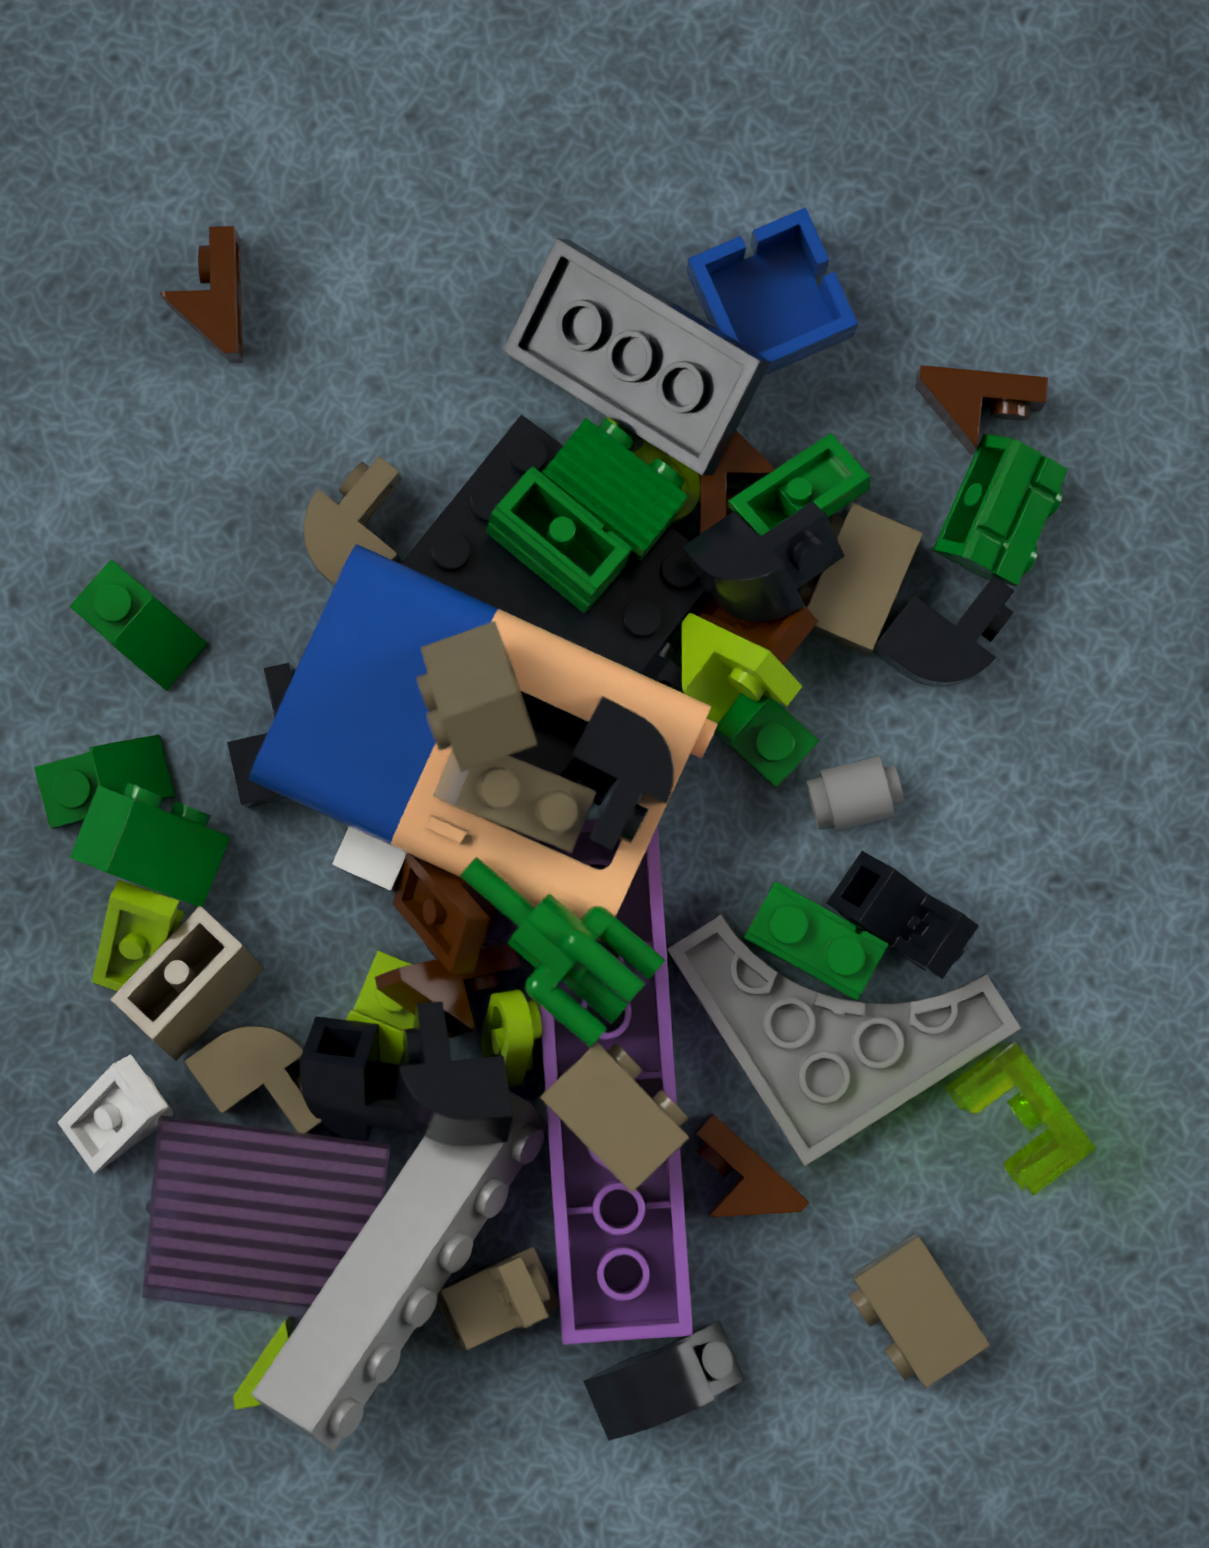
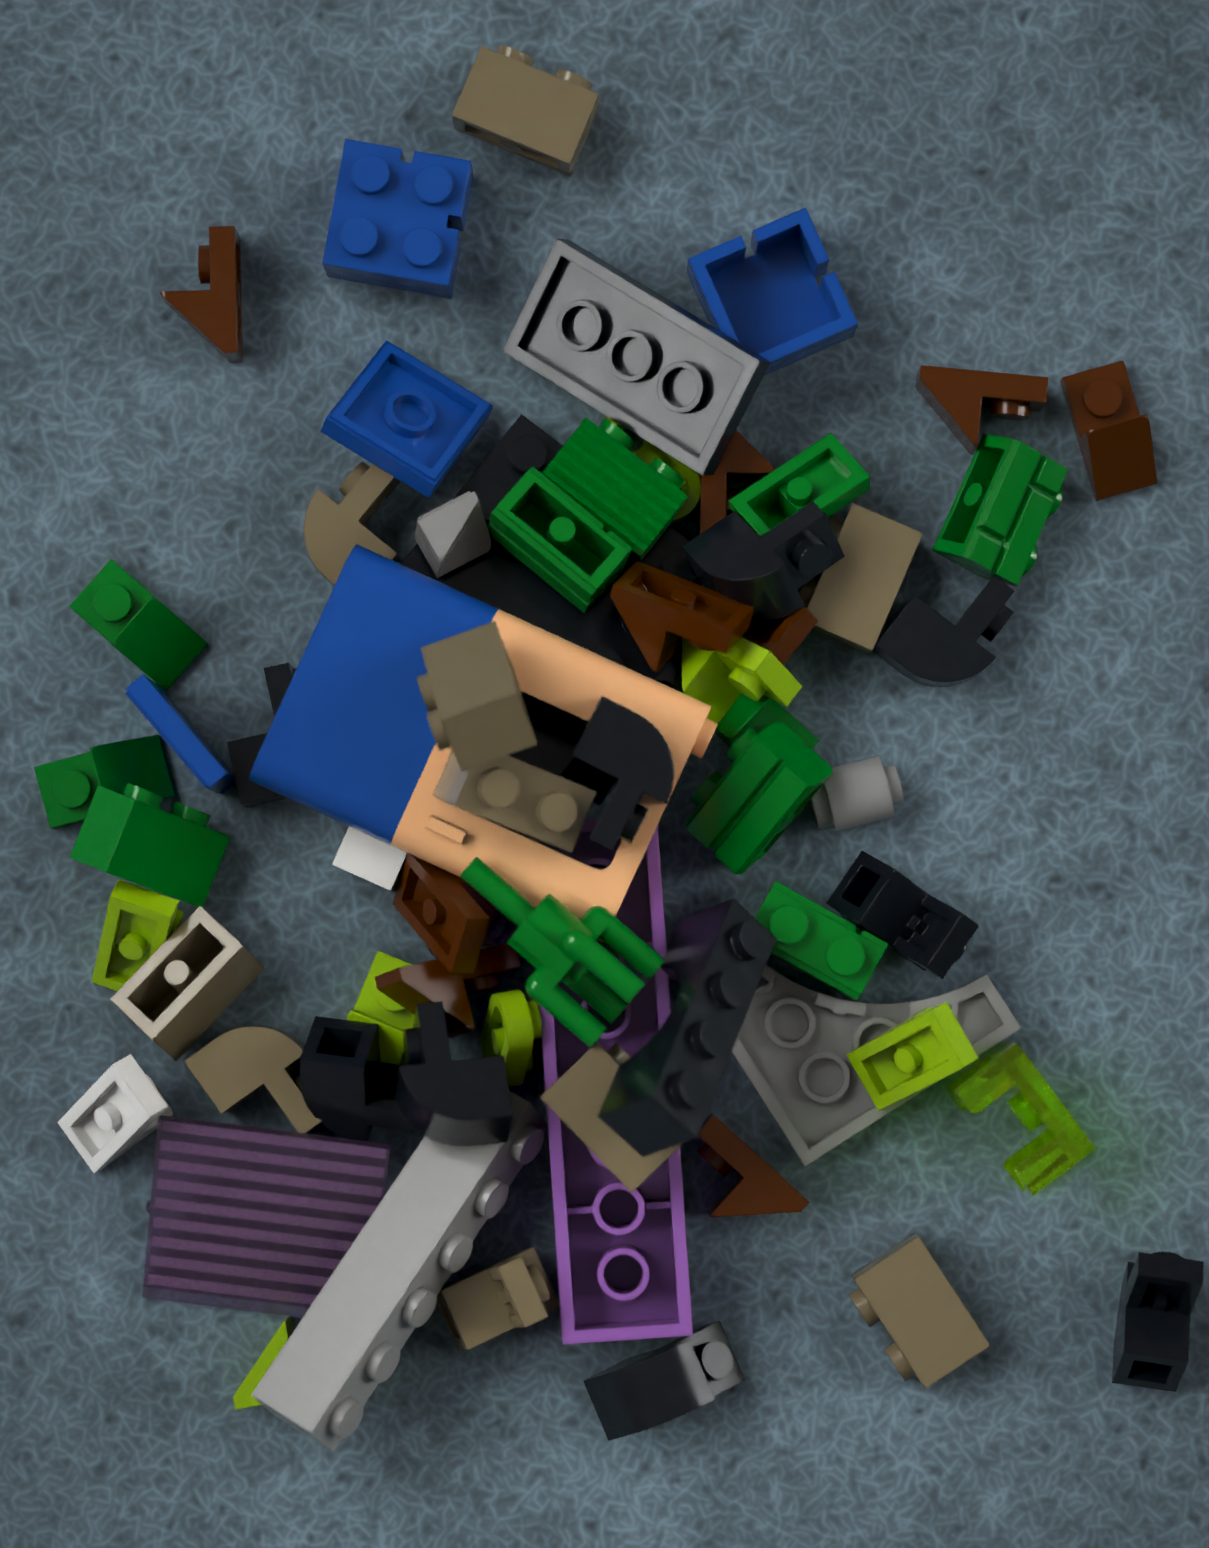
none -> blue tile [125,674,236,794]
none -> blue tile [320,340,493,499]
none -> blue piece [322,139,474,299]
none -> light grey slope [415,491,491,578]
none -> dark tan brick [452,45,599,176]
none -> black arch [598,898,776,1157]
none -> reddish brown slope [610,561,754,672]
none -> green brick [685,721,833,875]
none -> lime slope [846,1001,979,1111]
none -> reddish brown slope [1060,360,1158,501]
none -> black brick [1112,1252,1204,1392]

